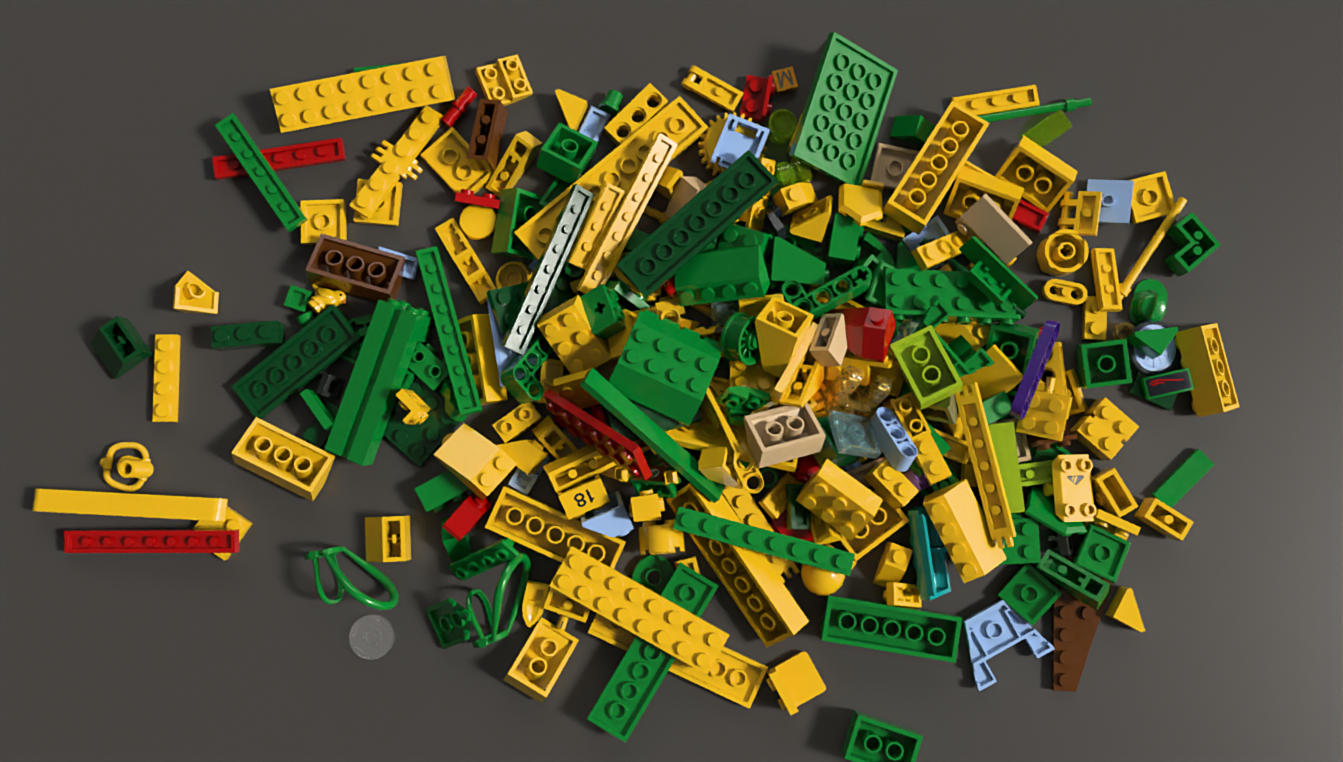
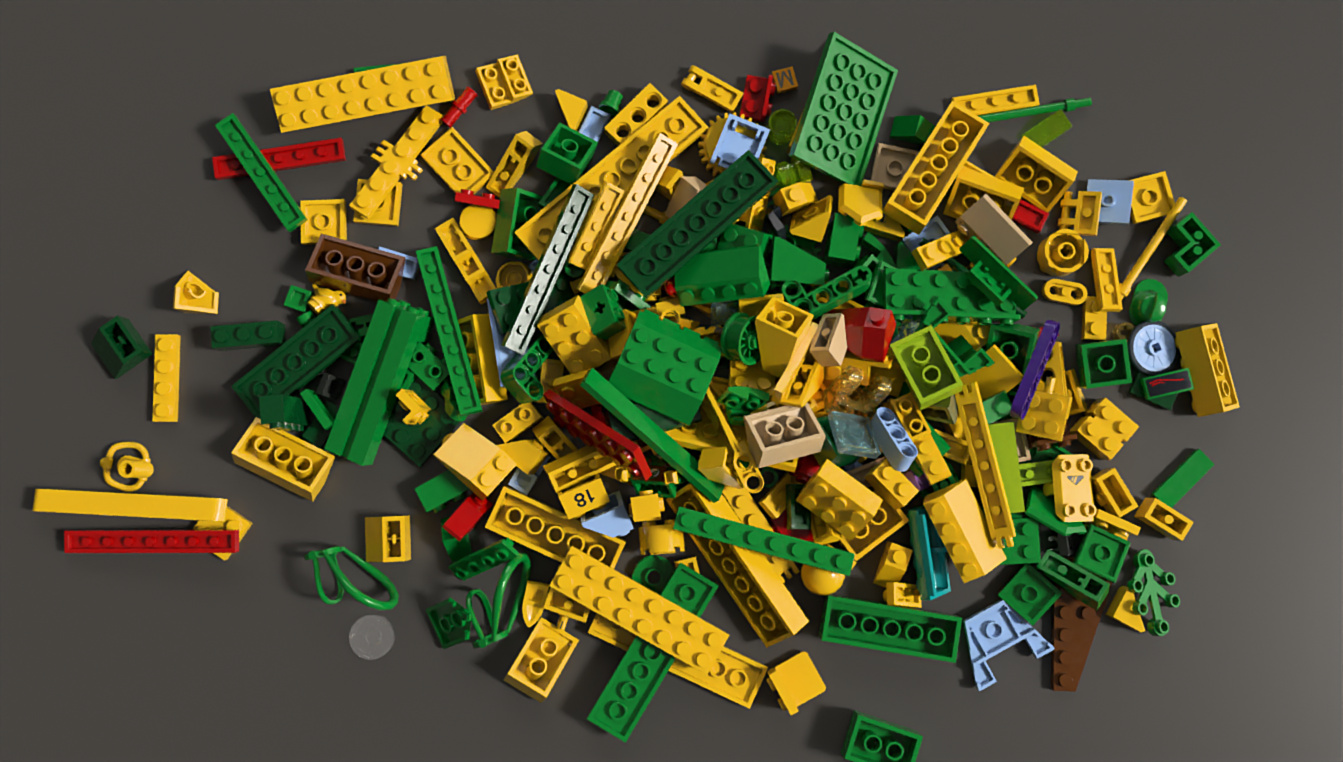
reddish brown brick [467,99,508,171] -> none
green slope [1126,327,1178,359] -> none
none -> dark green brick [259,394,311,432]
none -> green plant [1127,549,1180,636]

